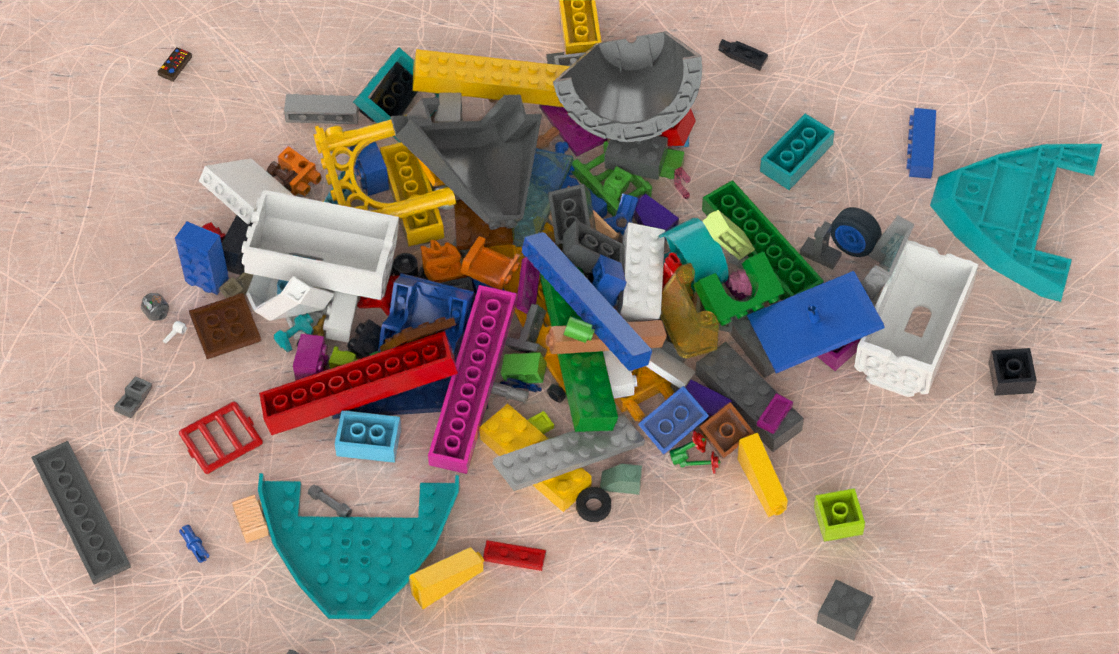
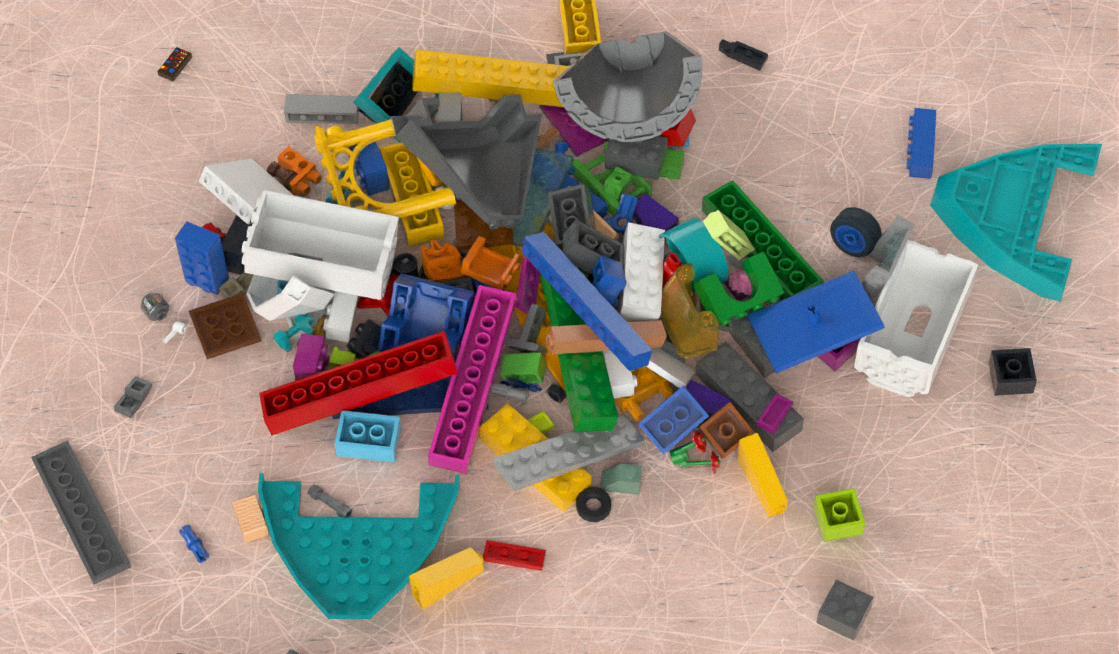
red bar [179,401,263,474] -> none
reddish brown plate [379,317,456,352] -> none
bright green brick [563,316,595,343] -> none
clear pink piece [674,167,691,199] -> none
teal brick [760,113,835,190] -> none
dark grey bracket [799,221,842,270] -> none

